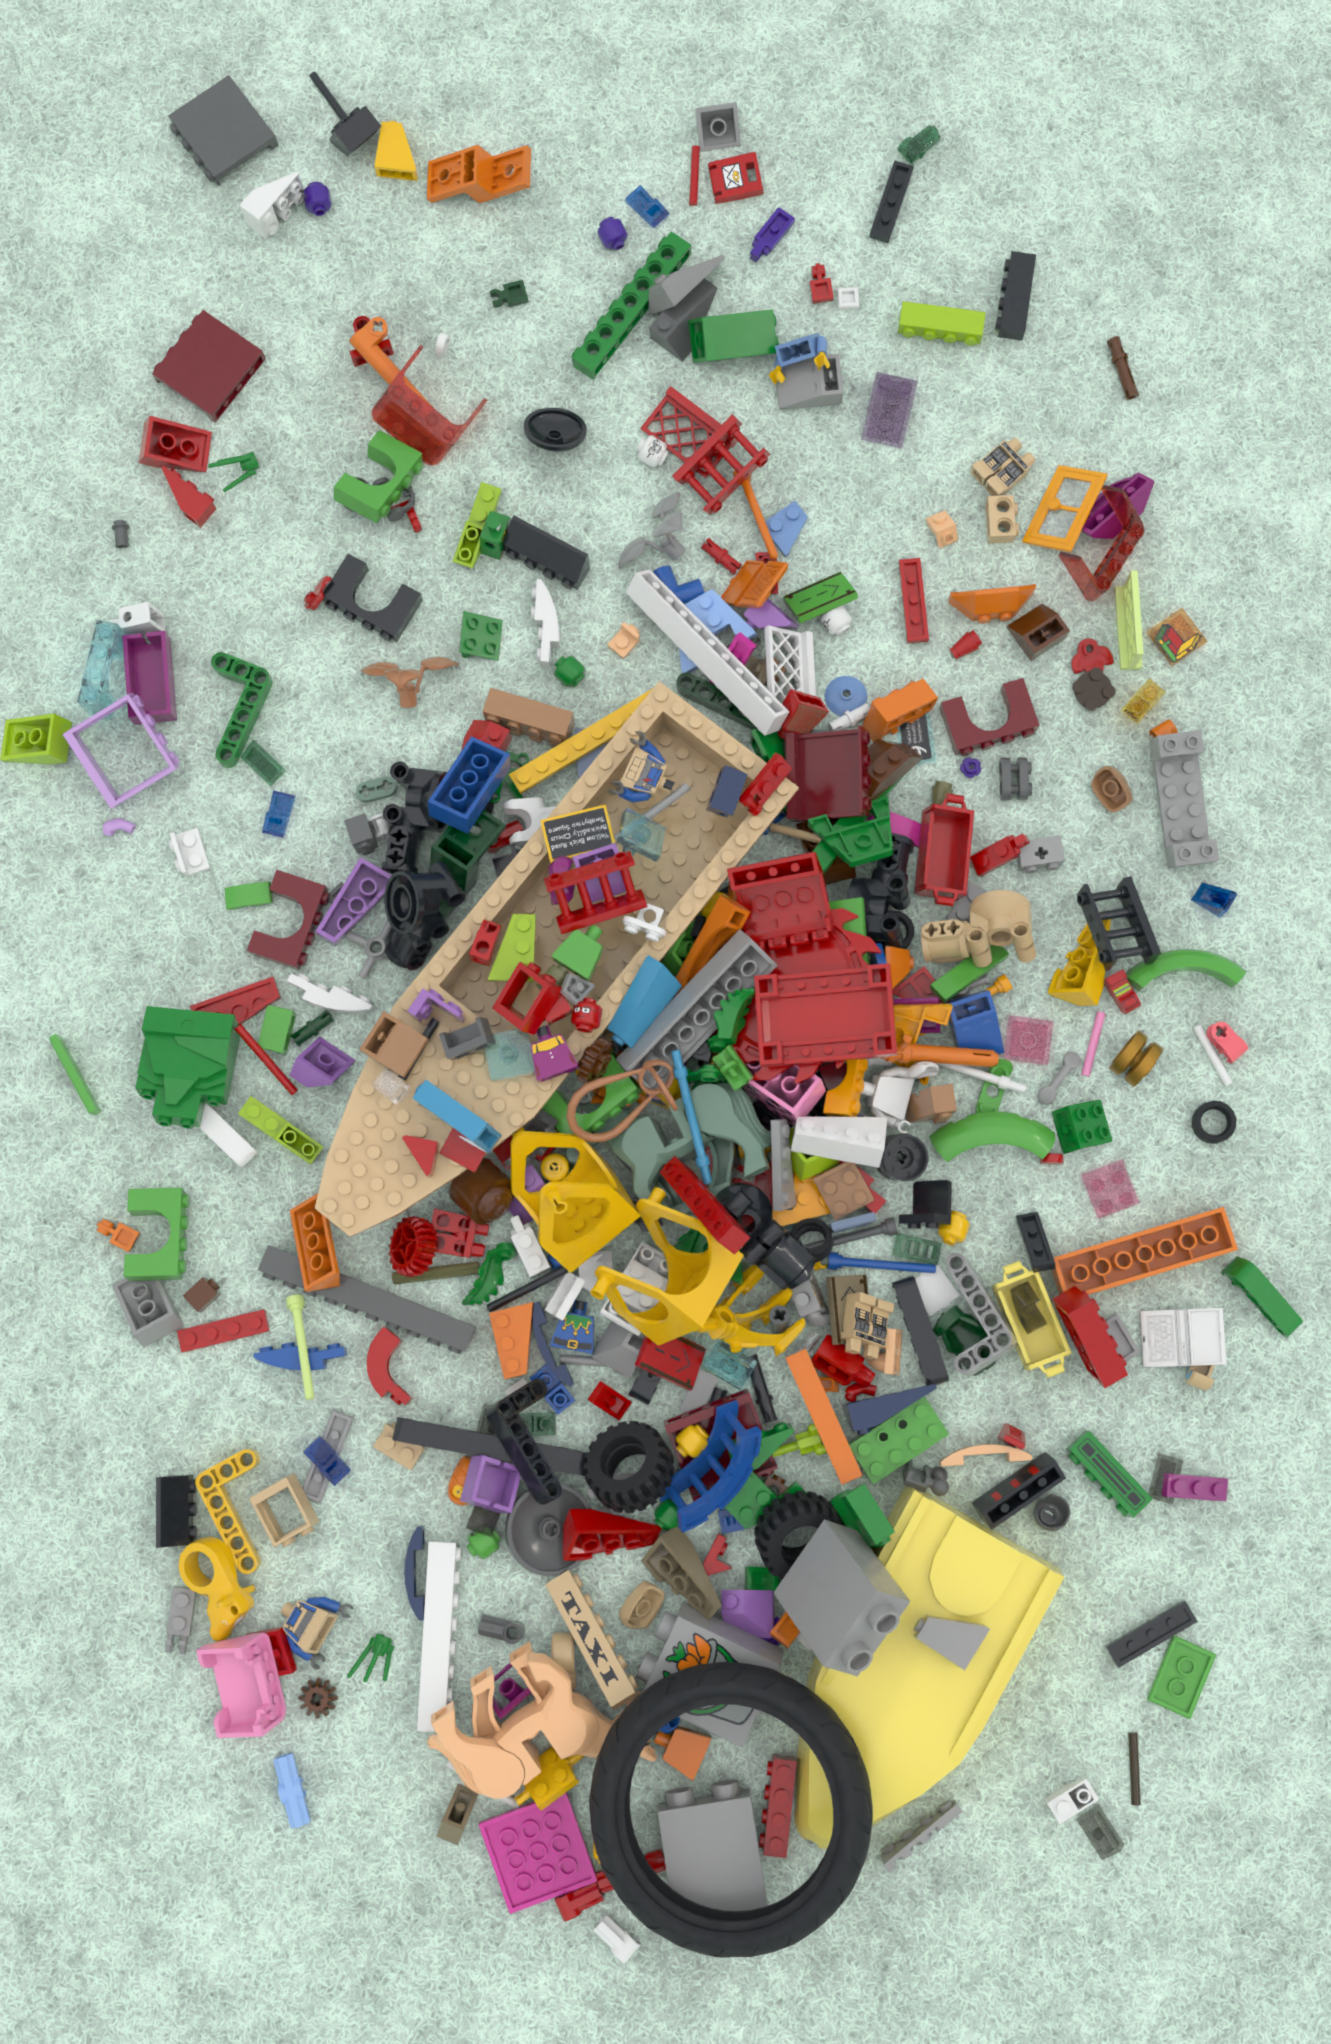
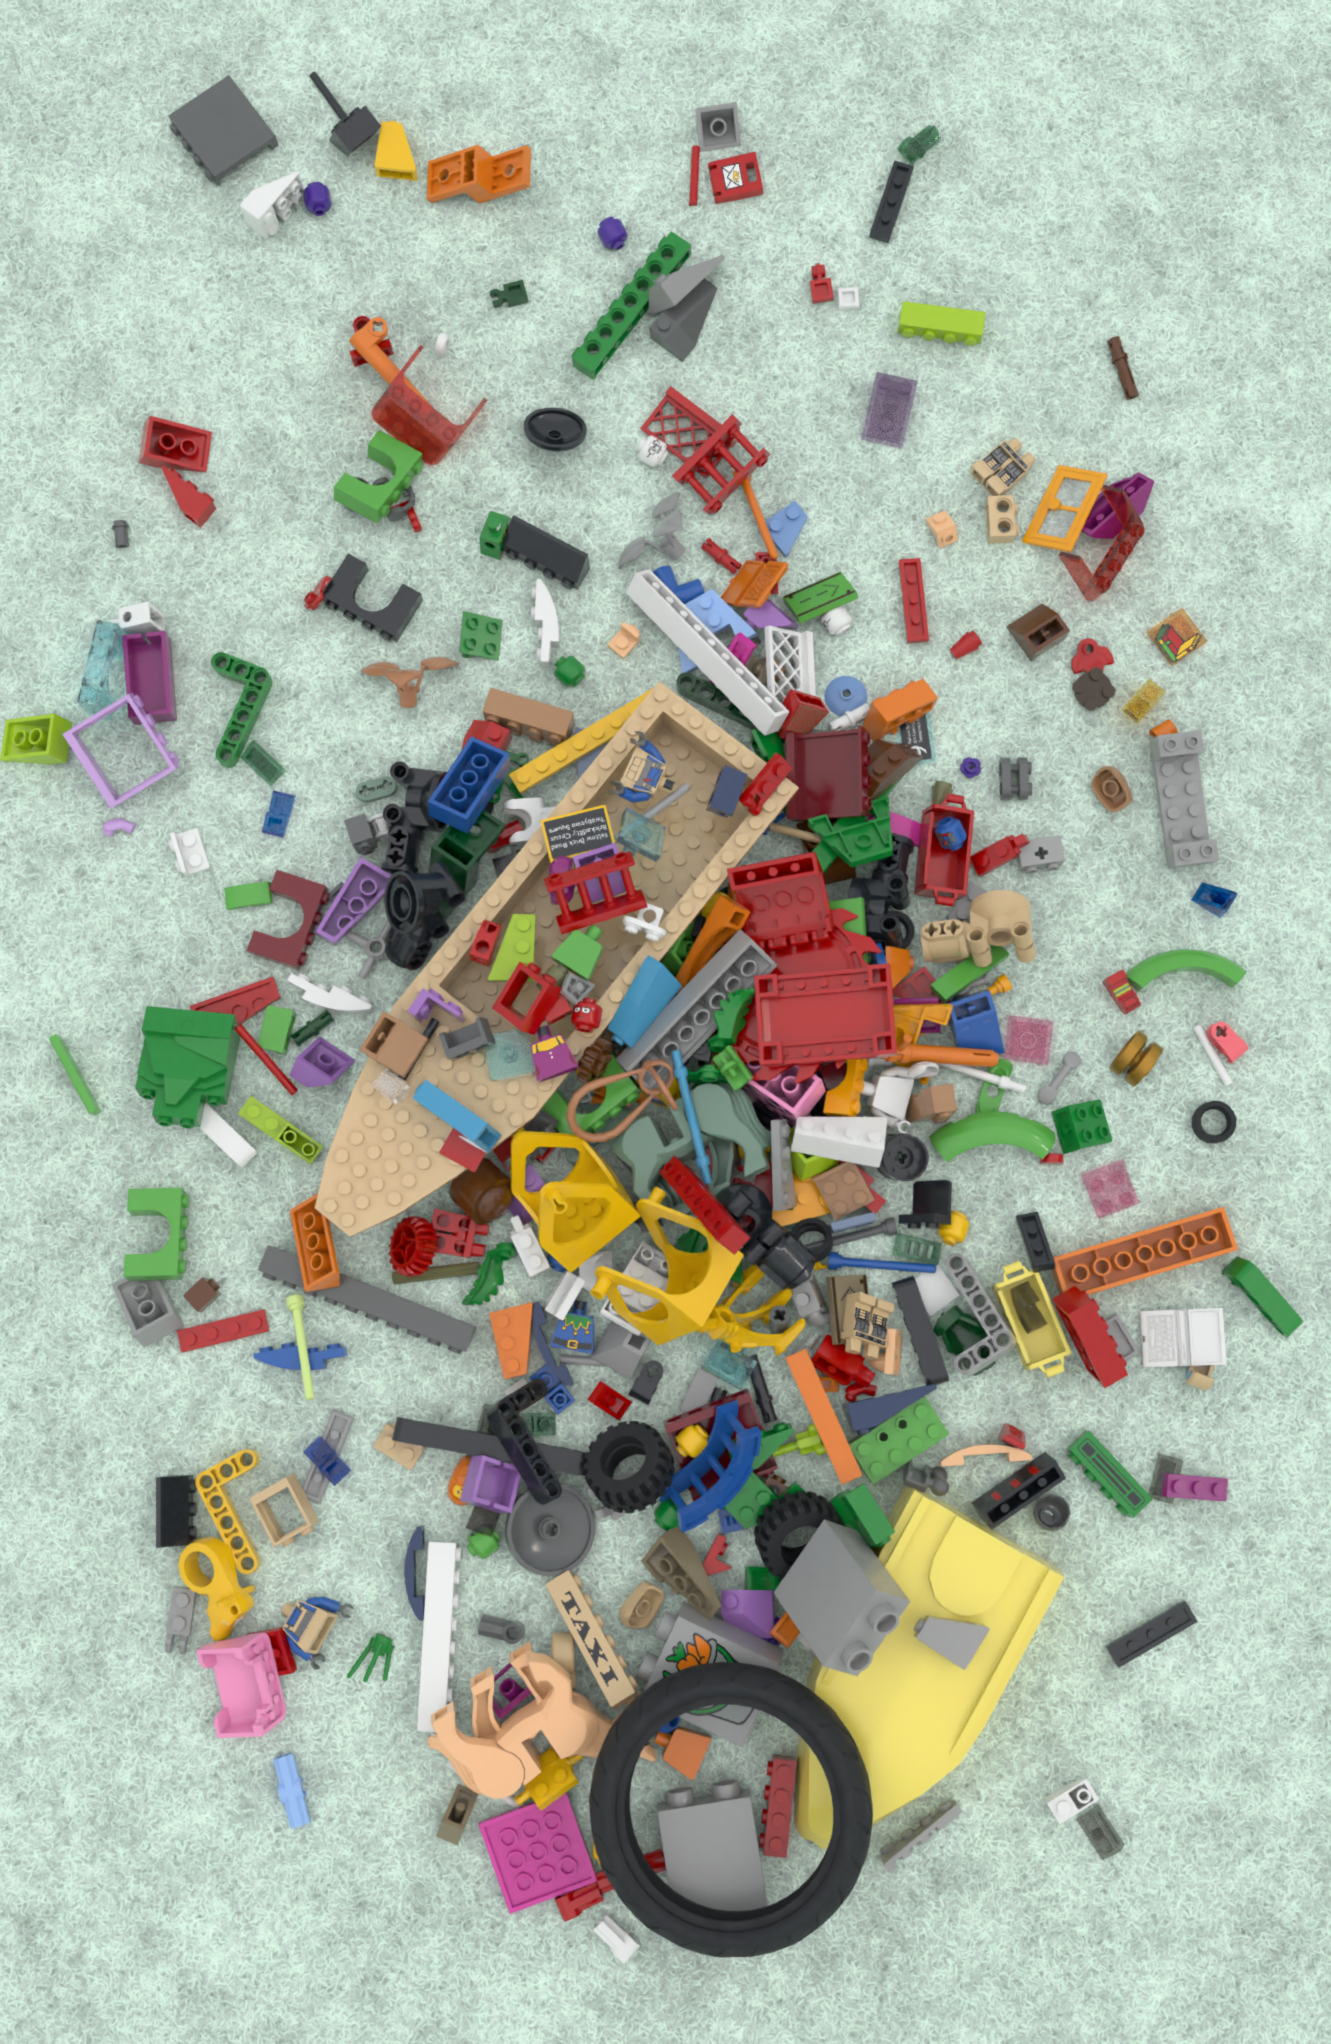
orange plate [96,1218,141,1252] -> none
dark red panel [152,310,266,423] -> none
green plant [208,452,259,492] -> none
reddish brown gear [298,1677,338,1719] -> none
arch [367,1326,413,1405] -> none
slope [402,1135,440,1178] -> none
lime slope [452,482,502,569] -> none
black bar [487,1266,568,1312] -> none
yellow head [540,1153,570,1182] -> none
red wedge [563,1508,661,1561] -> none
clear blue slope [625,185,670,228] -> none
red tile [635,1336,706,1391] -> none
slope [688,309,779,363] -> none
dark purple hinge [750,207,795,263] -> none
medium blue torso [769,333,830,385] -> none
light grey slope [777,354,843,410] -> none
dark red arch [939,678,1040,757] -> none
orange wedge [948,584,1036,624] -> none
black brick [995,251,1036,341] -> none
yellow wedge [1047,919,1111,1006] -> none
black fence [1077,877,1161,971] -> none
bright pink bar [1081,1011,1105,1077] -> none
yellowish green fence [1114,570,1144,670] -> none
dark brown bar [1128,1732,1141,1805] -> none
bright green tile [1147,1635,1216,1719] -> none
none -> blue head [934,817,967,851]

